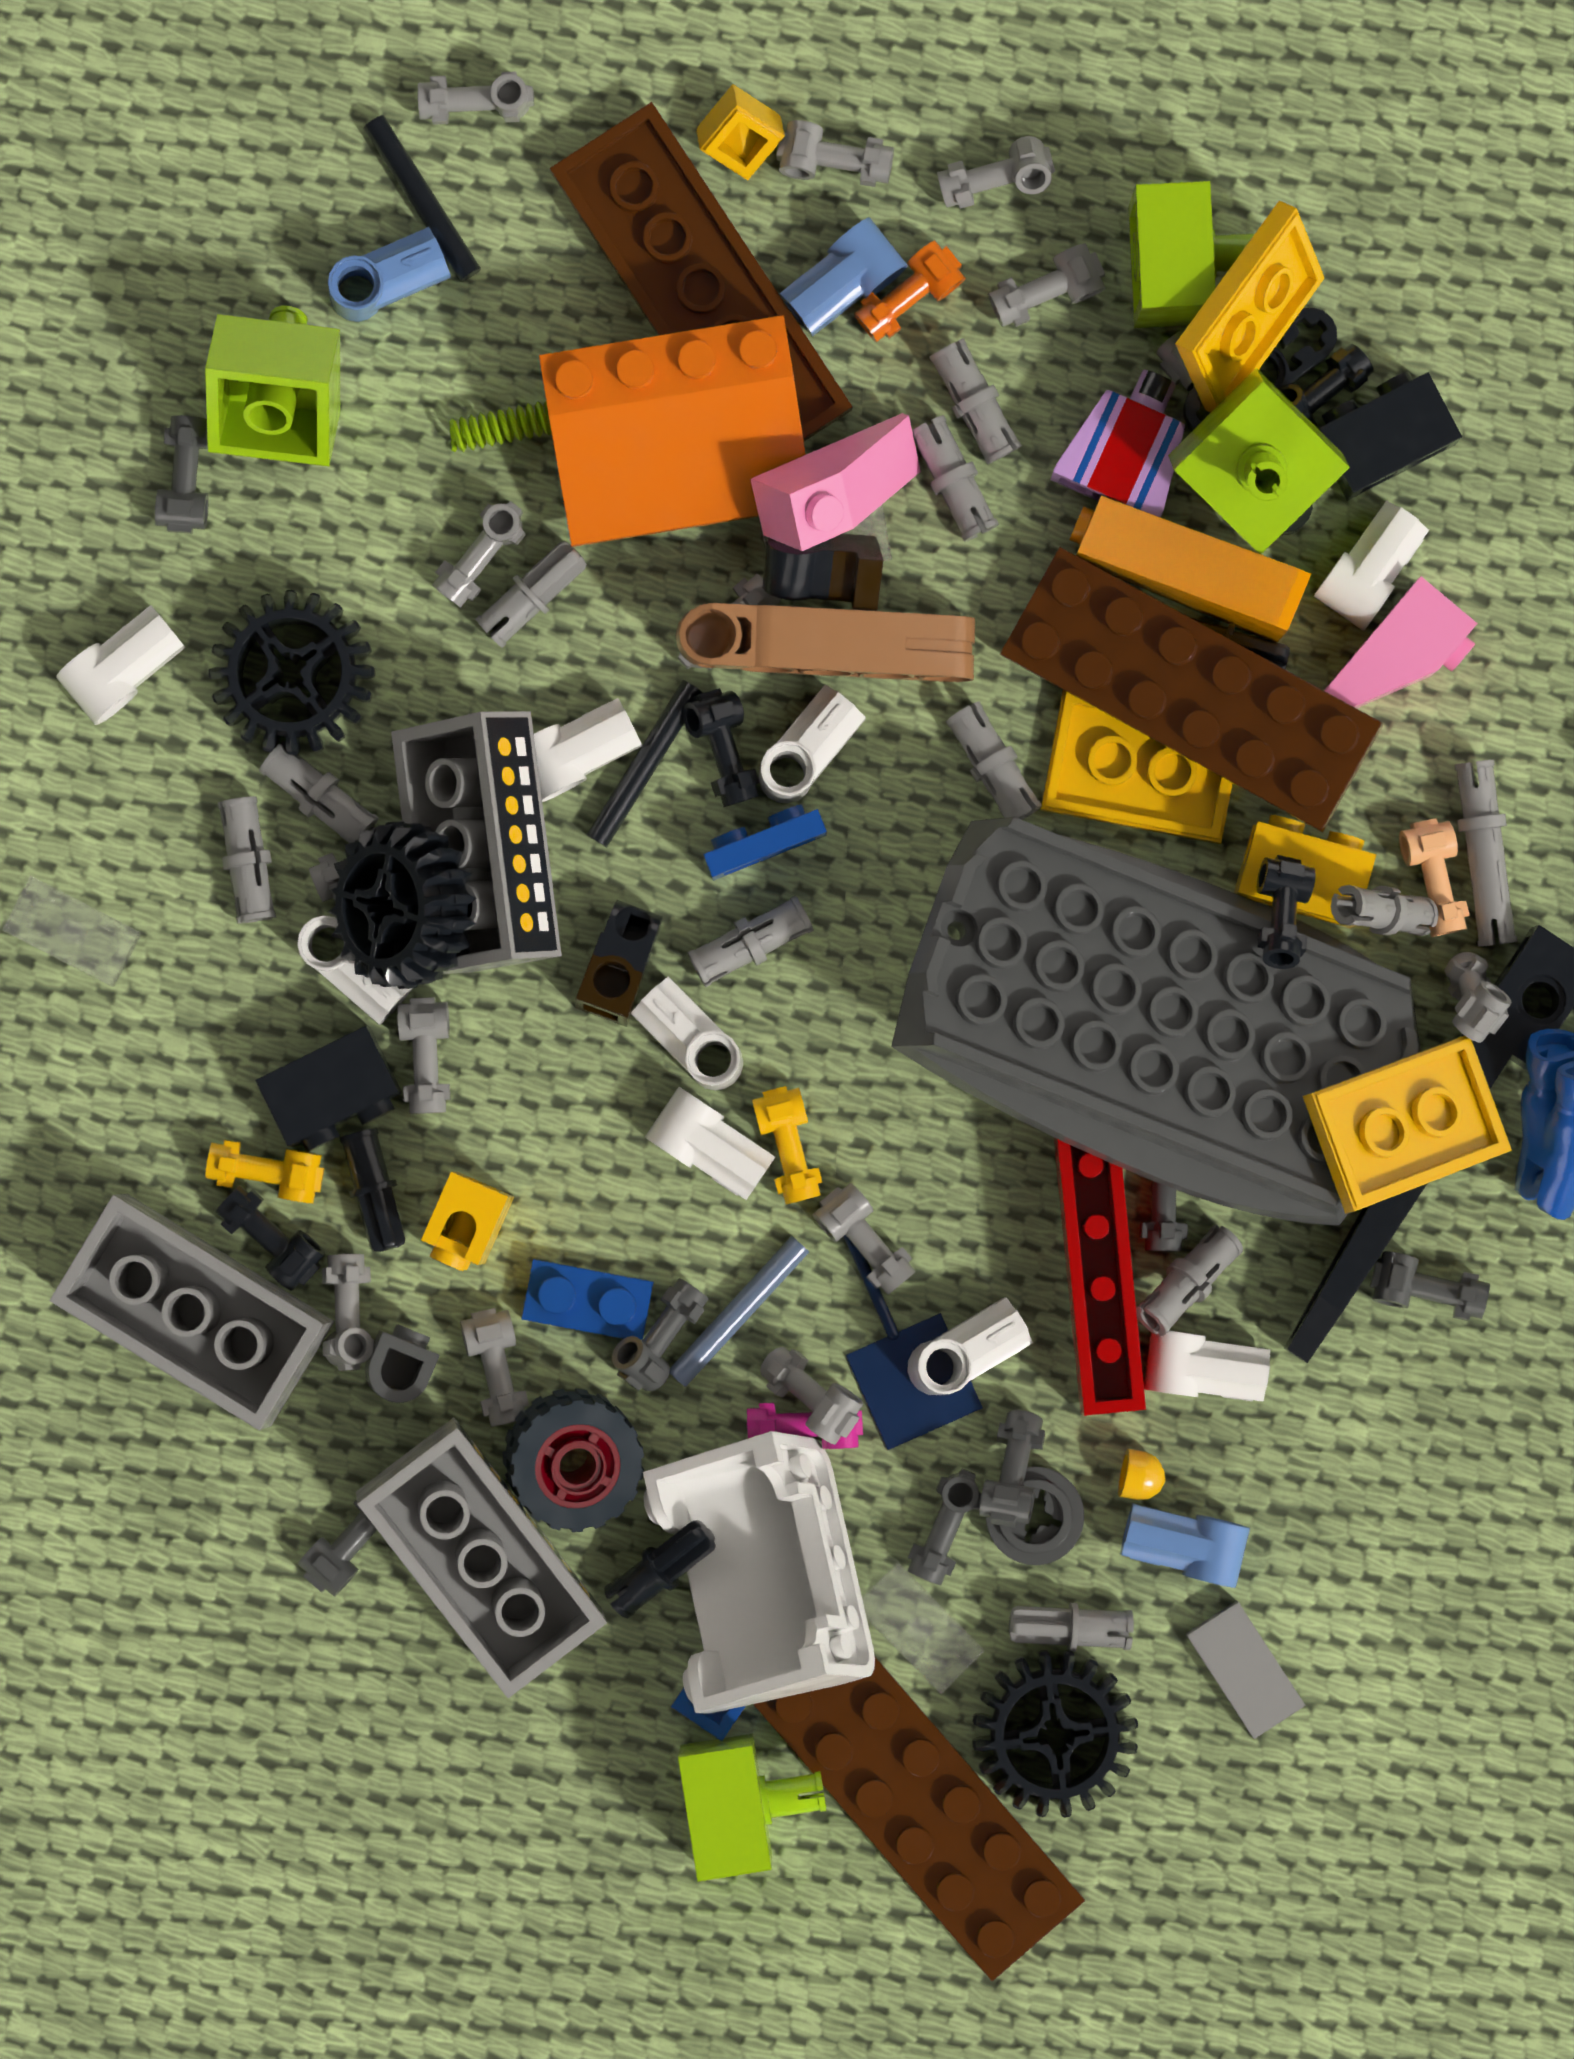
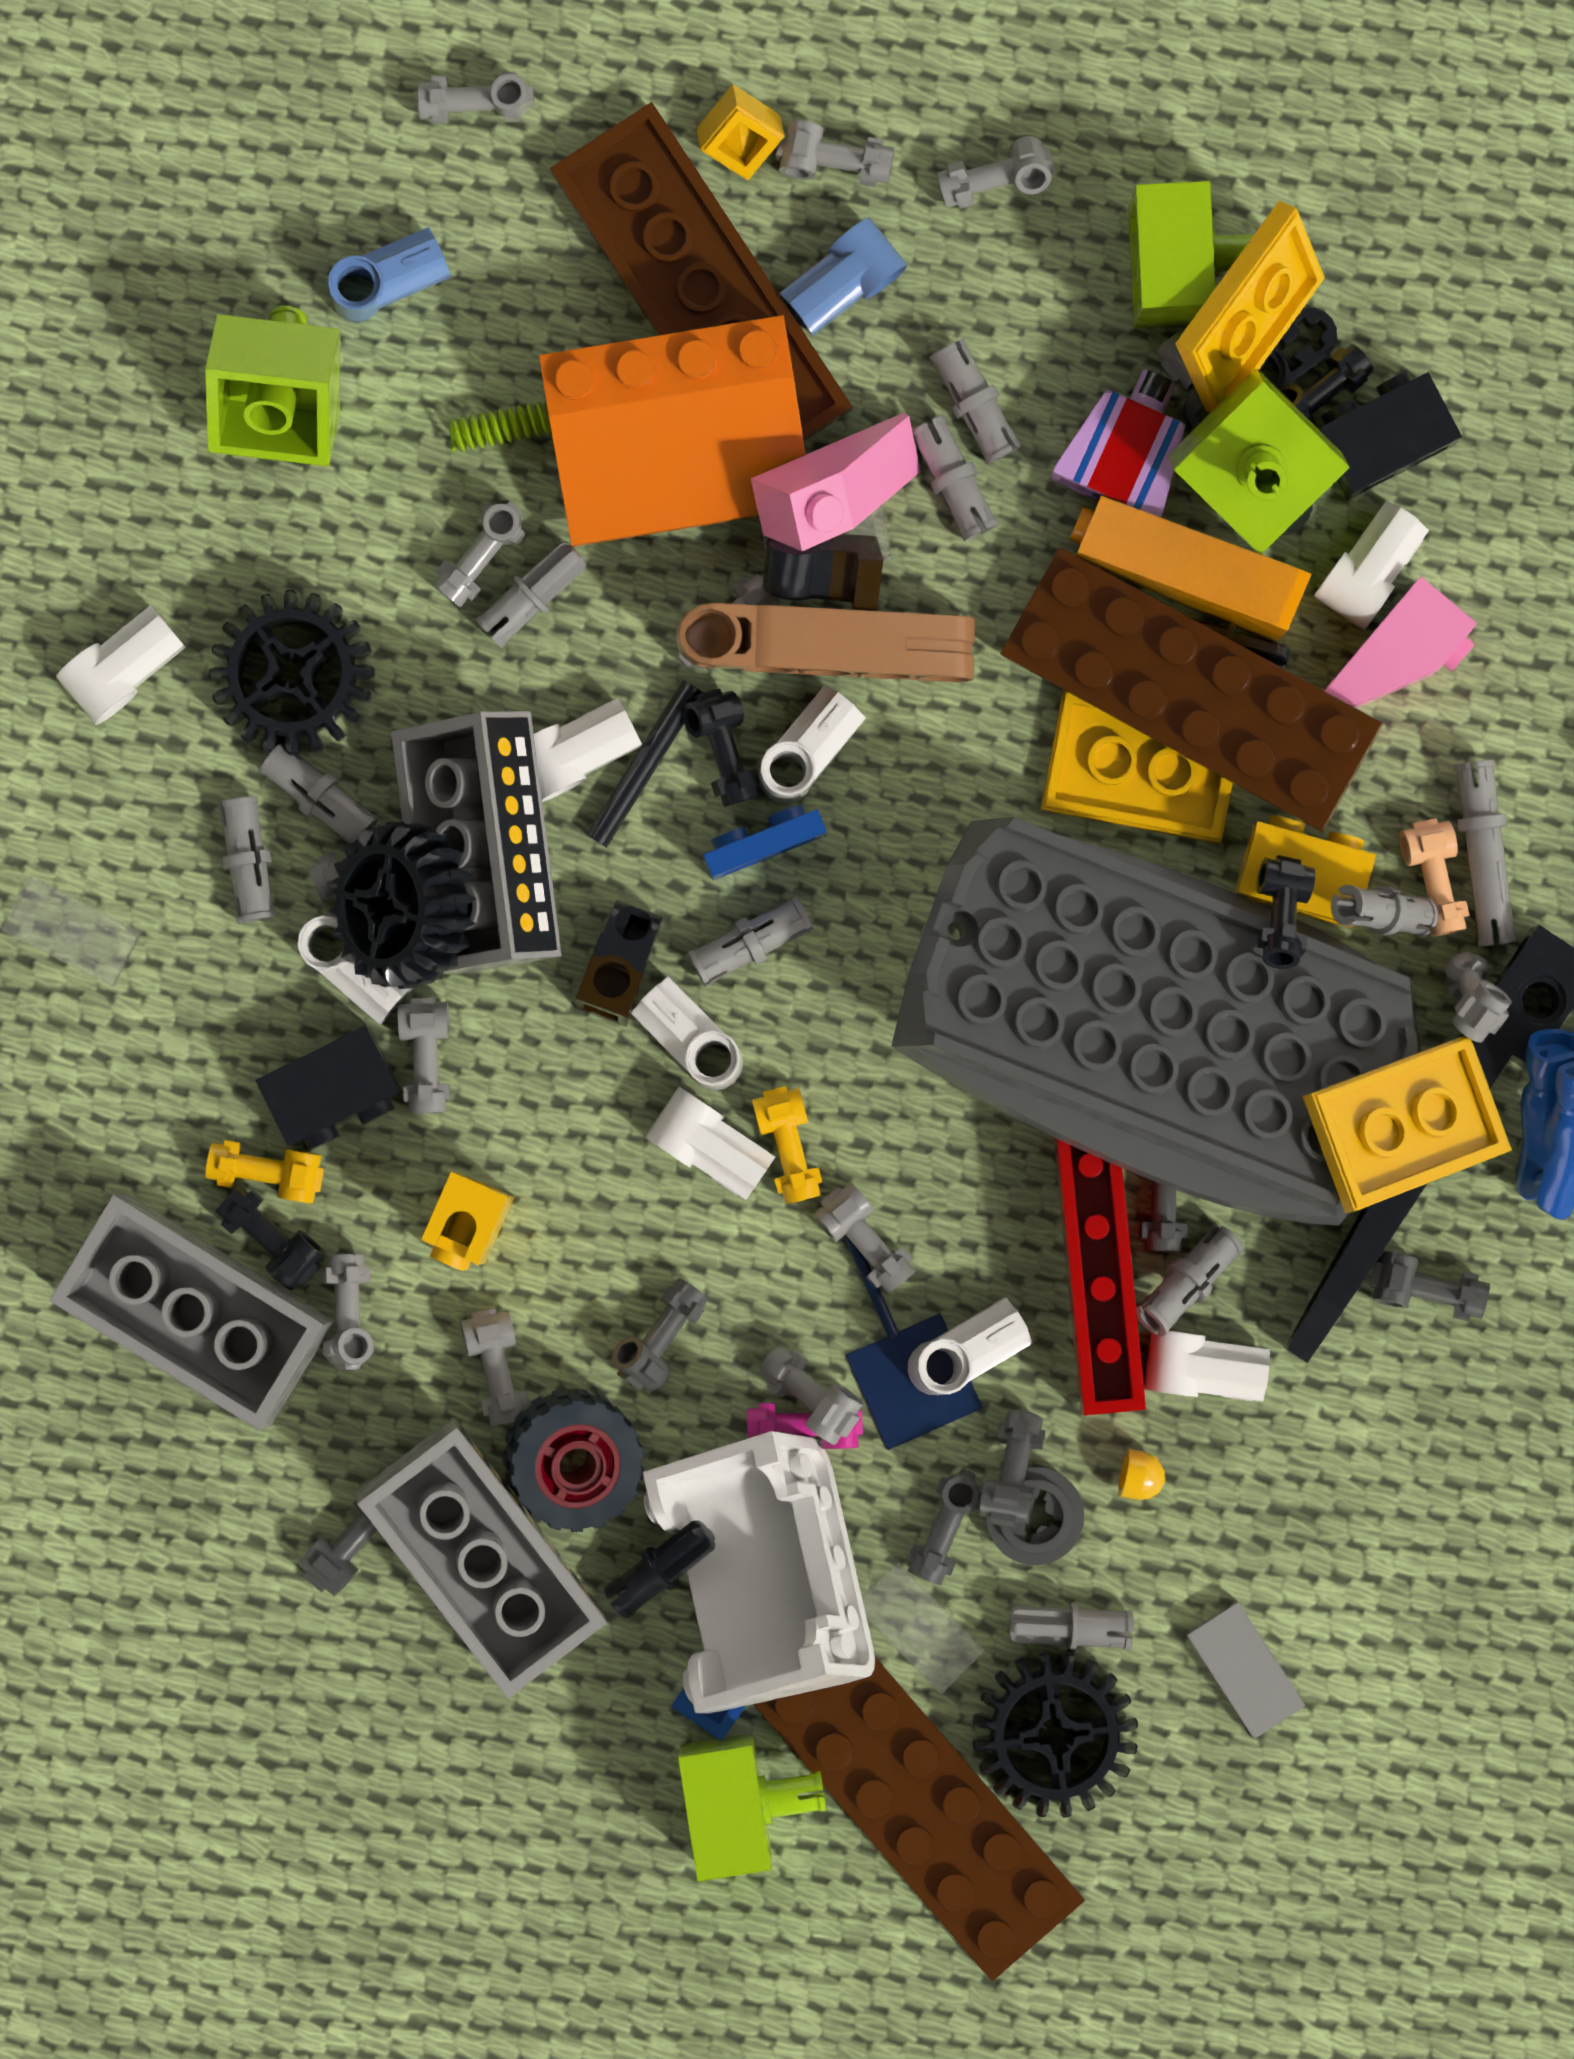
dark grey bar [155,415,209,534] -> none
black axle [340,1127,405,1252] -> none
black bar [363,115,481,282] -> none
dark grey plate [365,1324,440,1403] -> none
blue plate [521,1259,654,1340] -> none
sand blue bar [670,1236,809,1387] -> none
orange bar [854,240,966,342] -> none
light grey pin [946,701,1042,820] -> none
light grey bar [988,243,1106,327] -> none
medium blue piece [1120,1503,1250,1588] -> none

